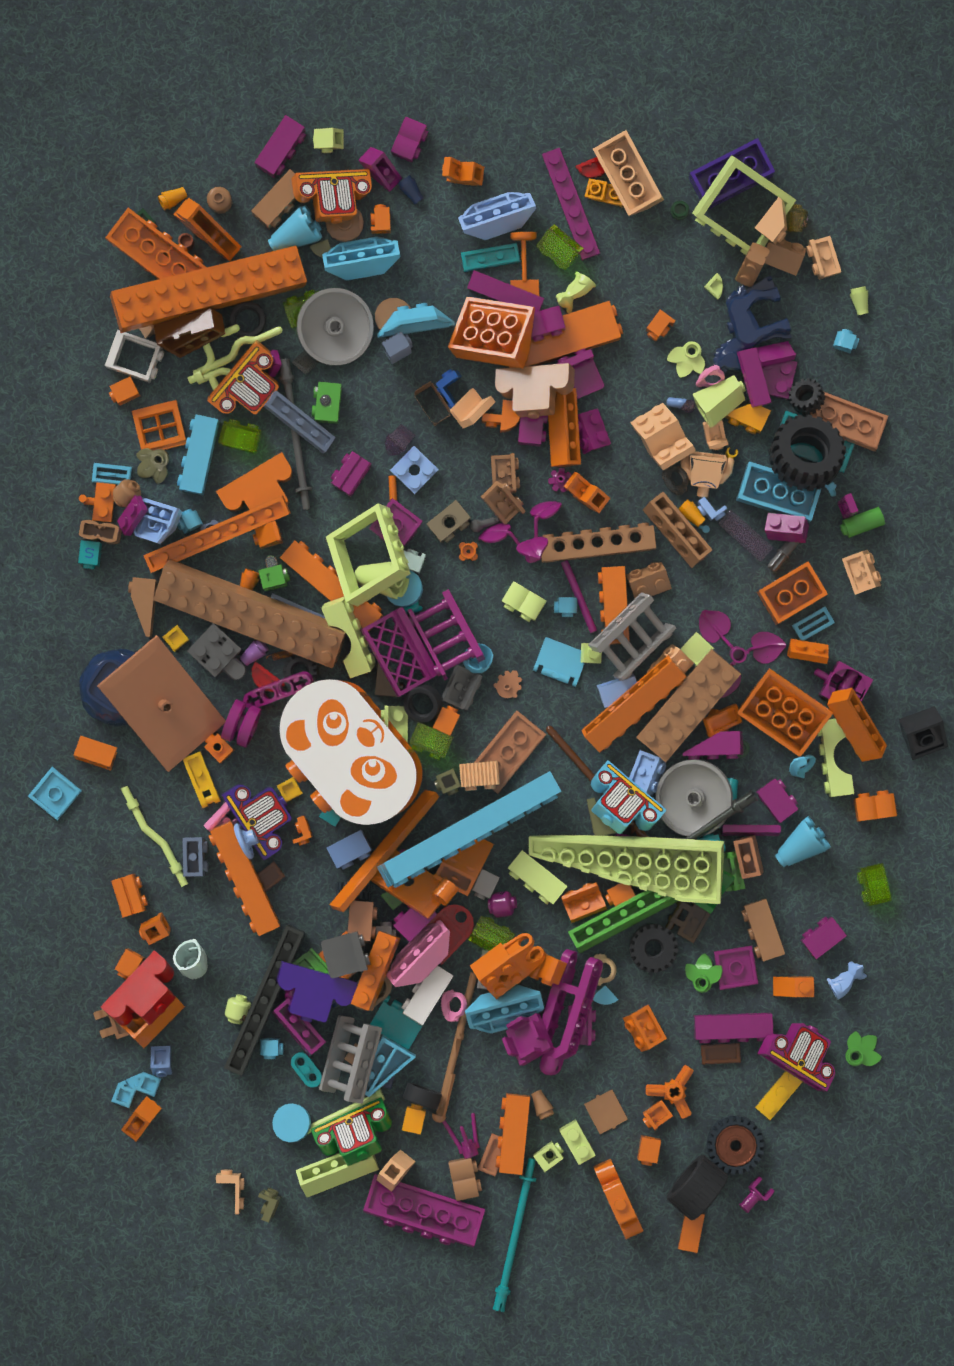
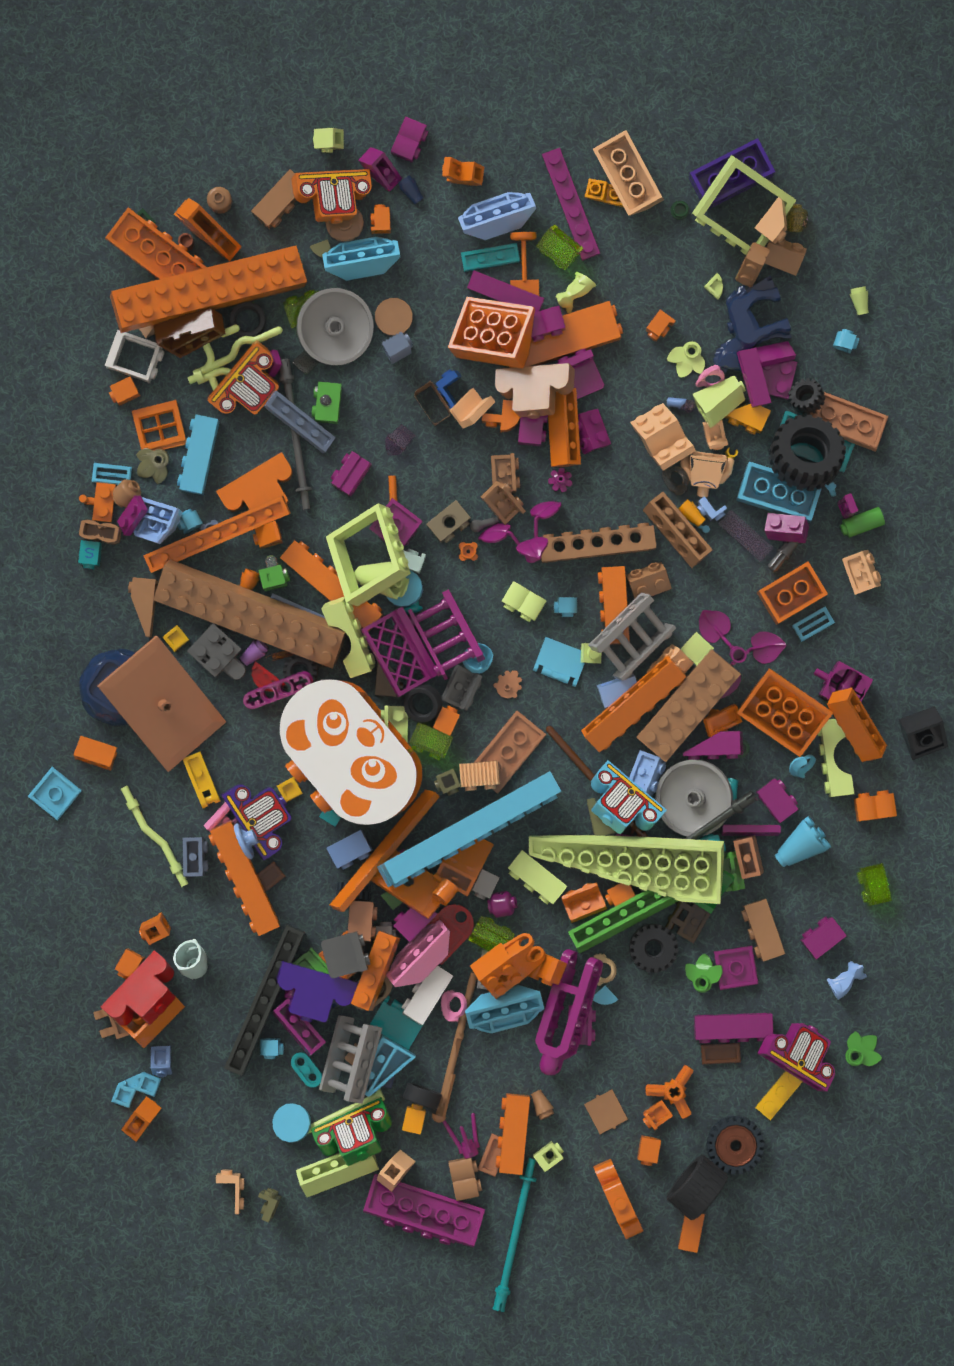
orange brick [111,874,148,918] -> none
light orange cone [158,187,187,210] -> none
orange brick [204,734,235,764] -> none
clear neon green brick [218,419,262,454] -> none
magenta wheel [221,699,262,748] -> none
yellowish green head [225,994,252,1024] -> none
magenta brick [254,115,306,178] -> none
medium azure cone [268,205,322,251] -> none
orange bracket [293,815,313,846] -> none
medium azure wedge [377,303,455,338] -> none
light blue piece [390,446,439,494] -> none
magenta panel [502,1013,554,1066] -> none
yellowish green brick [559,1119,596,1165] -> none
magenta bar [561,560,597,633] -> none
orange brick [563,472,610,513] -> none
red tile [575,157,605,178] -> none
orange bracket [623,1005,667,1052] -> none
magenta piece [739,1176,774,1213] -> none
orange slope [773,976,814,997] -> none
orange bracket [787,639,829,664] -> none
light nougat bracket [806,236,841,280] -> none

